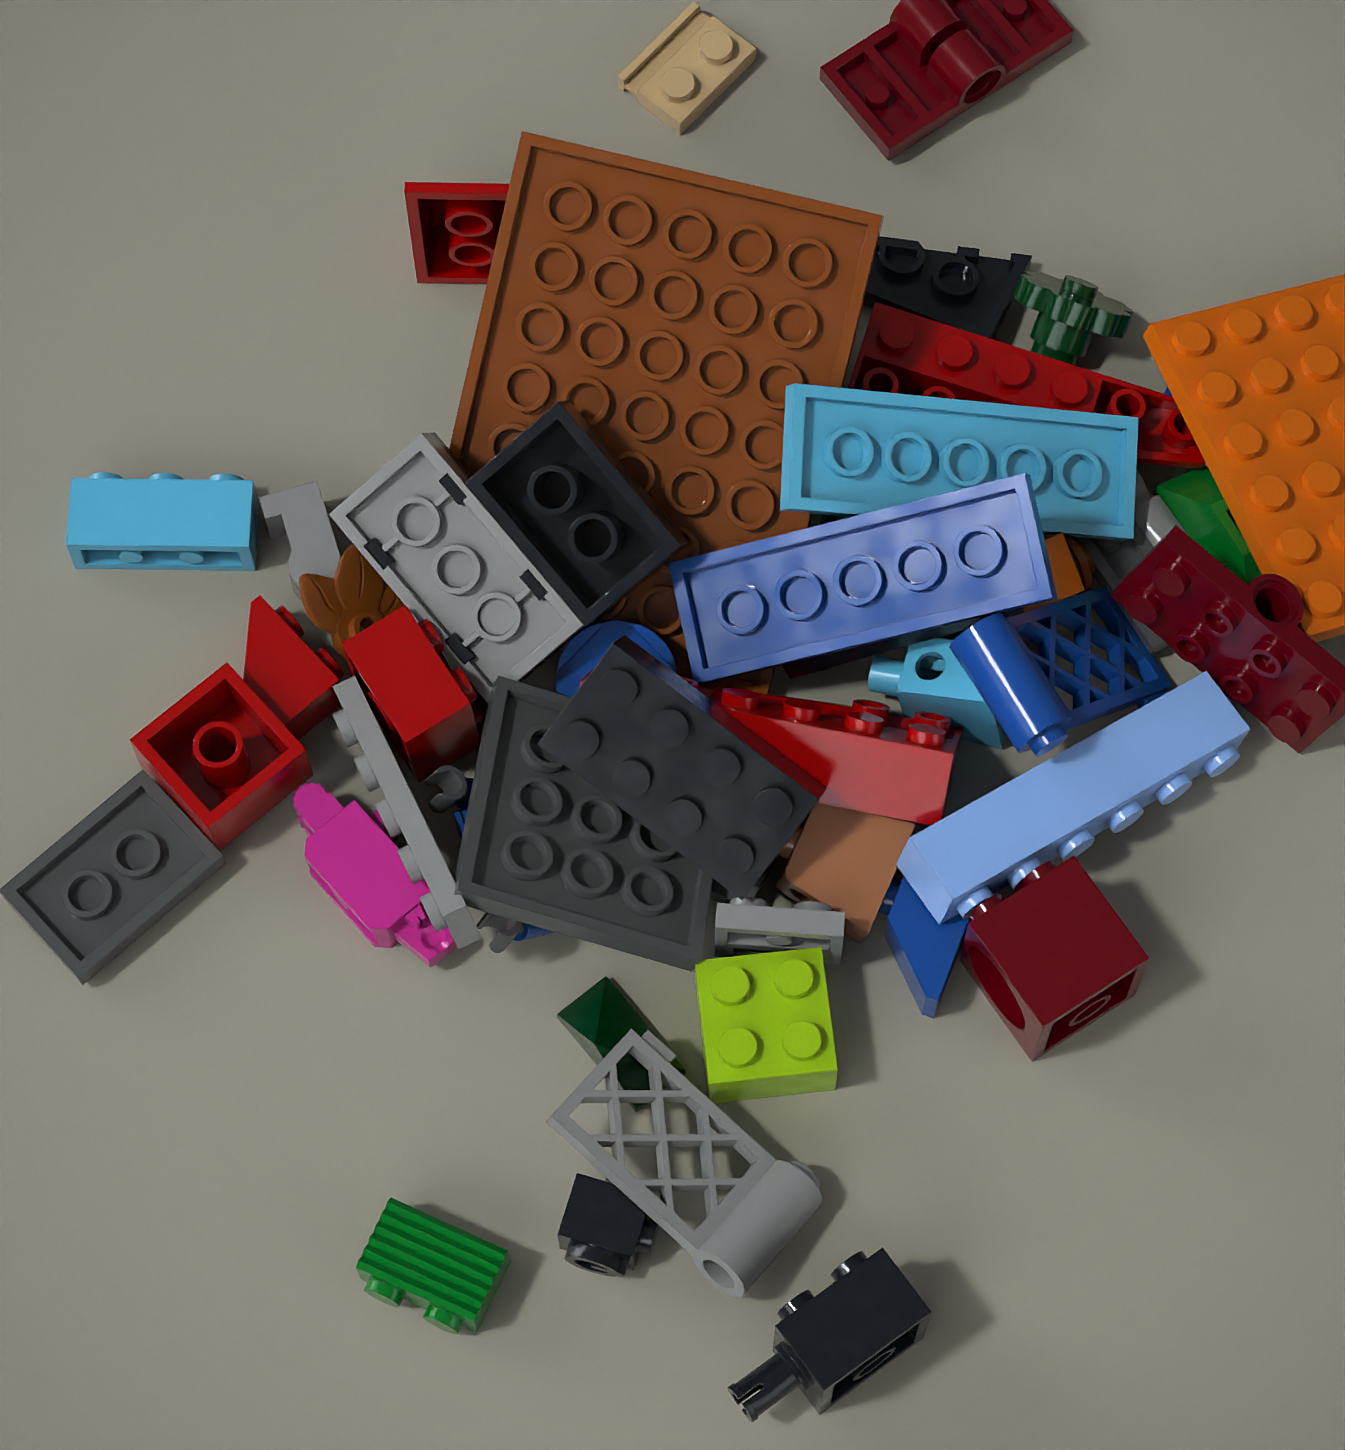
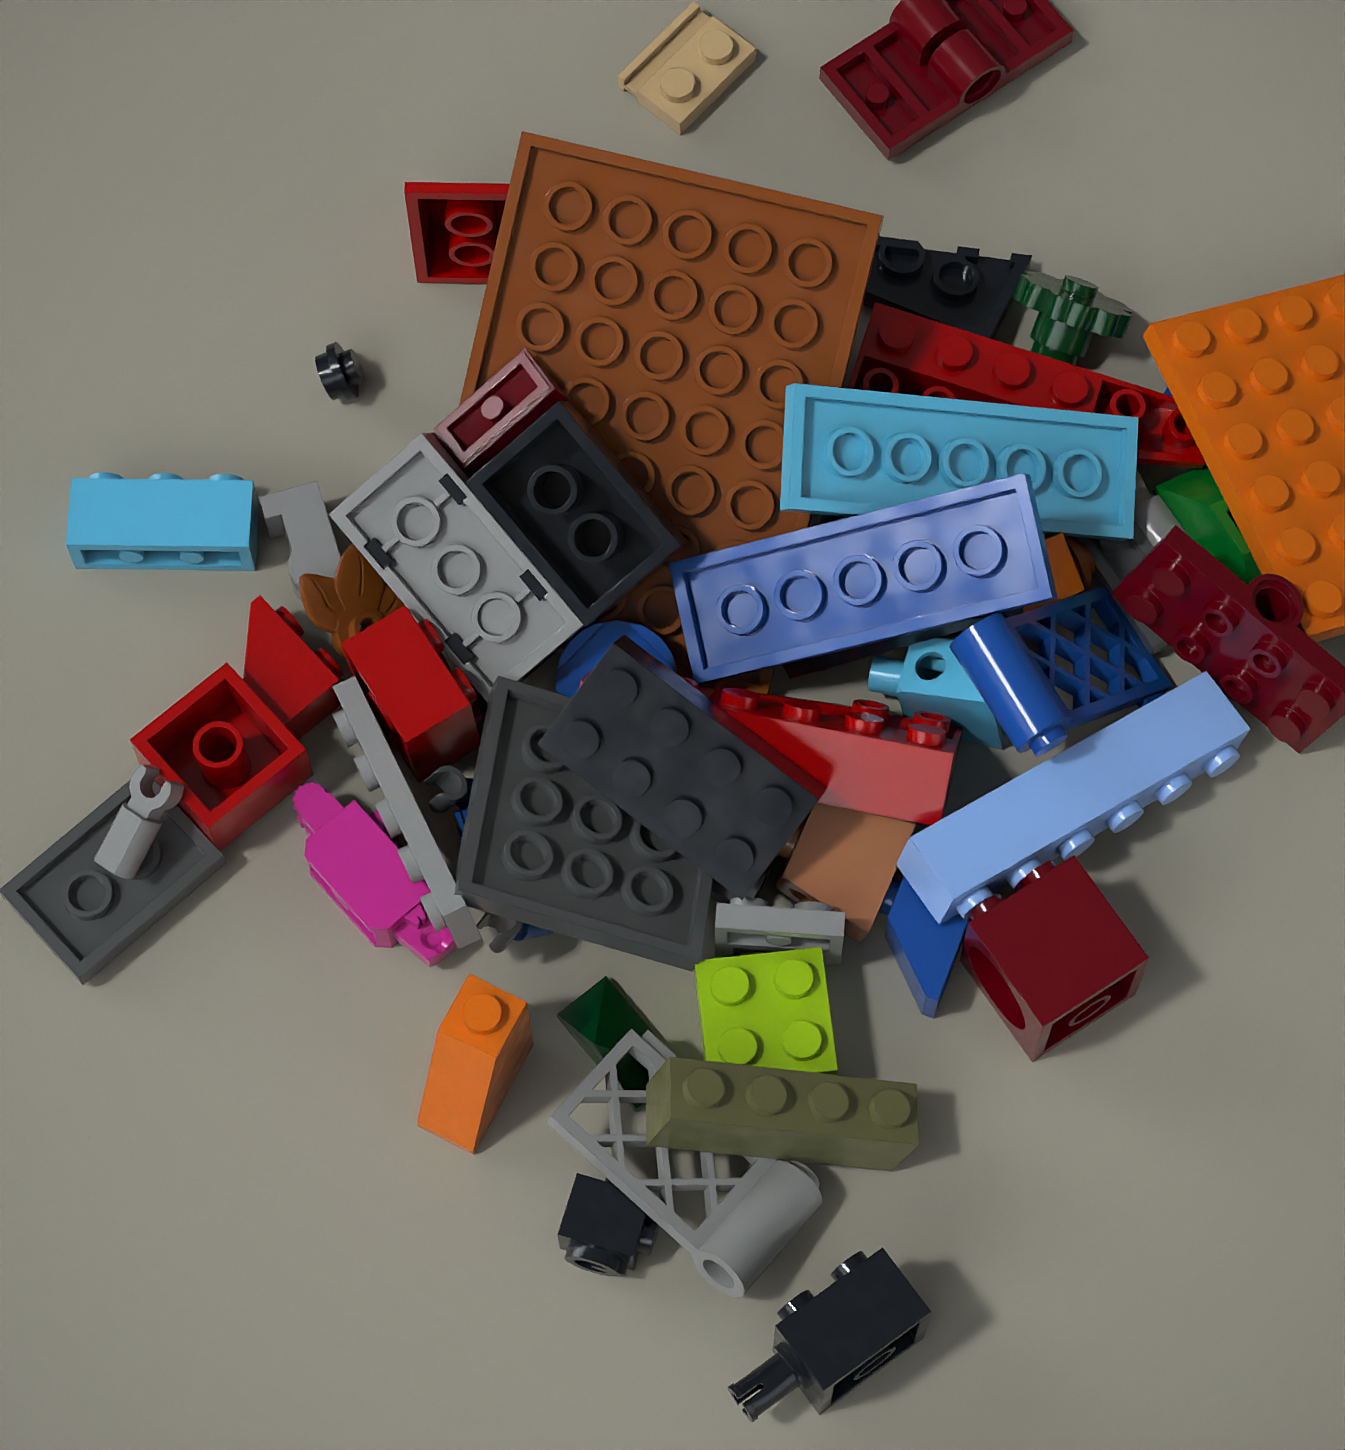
green brick [356,1197,511,1334] -> none
none -> light grey bar [94,764,184,879]
none -> black plate [315,342,365,401]
none -> orange slope [417,973,534,1155]
none -> dark red slope [434,348,573,477]
none -> olive brick [646,1057,919,1171]

